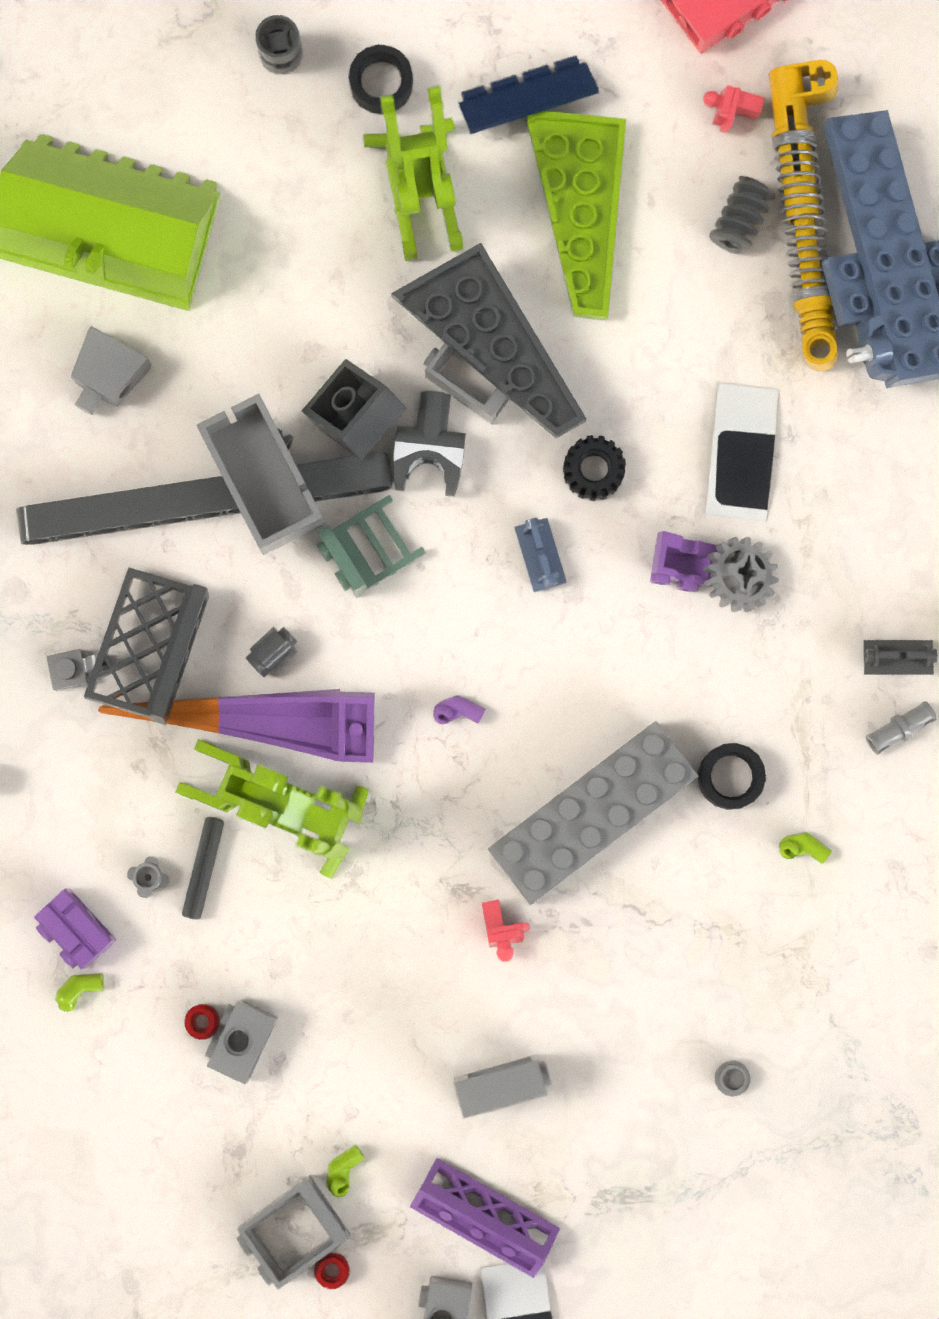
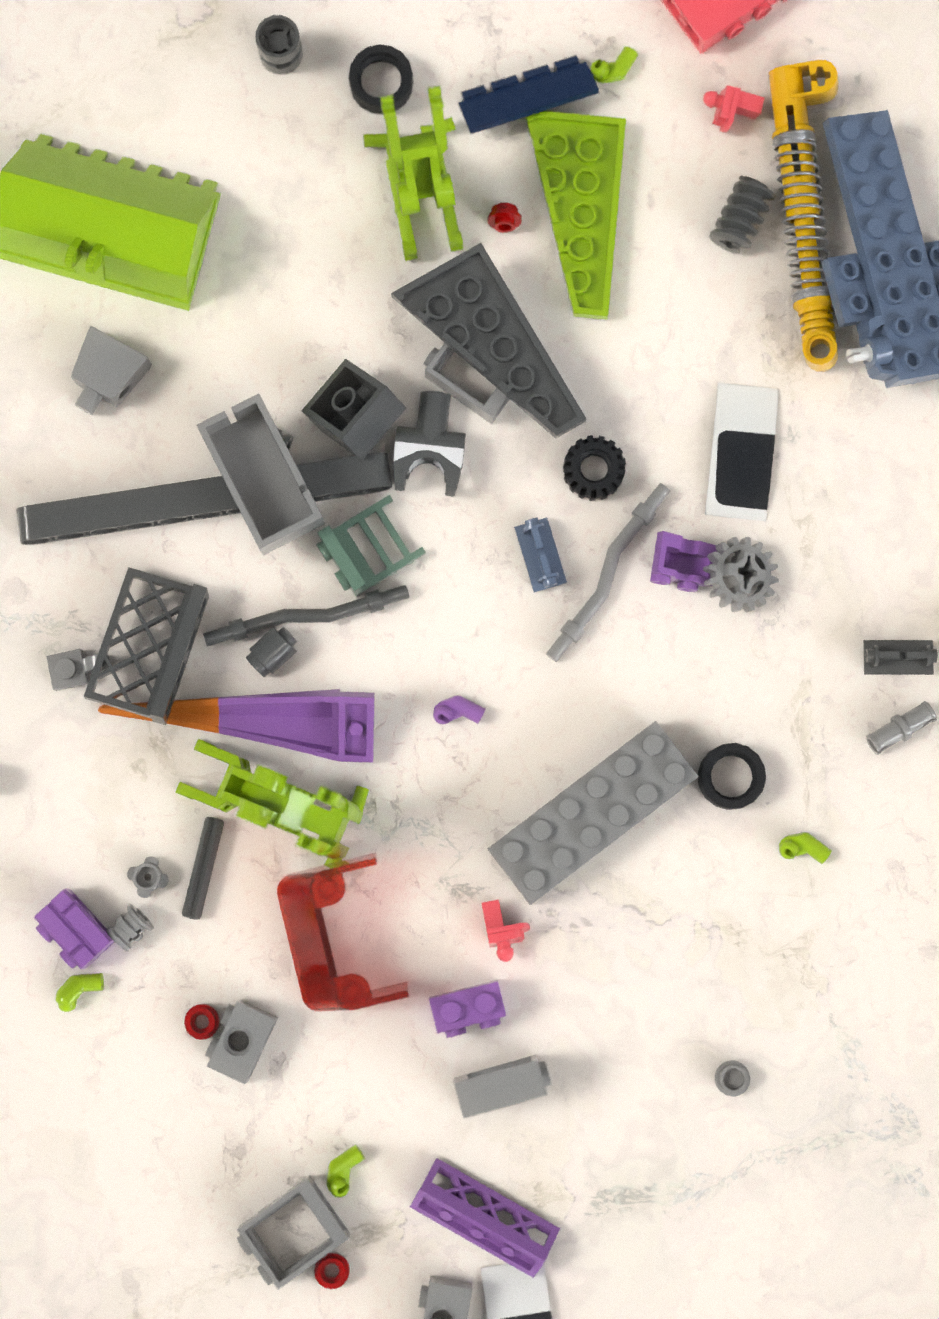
none -> light grey bush [106,904,154,952]
none -> dark grey bar [203,585,410,647]
none -> clear red windscreen [277,853,409,1012]
none -> medium lavender brick [429,980,506,1038]
none -> red plate [488,203,522,233]
none -> light grey bar [546,483,670,662]
none -> lime arm [591,46,638,84]

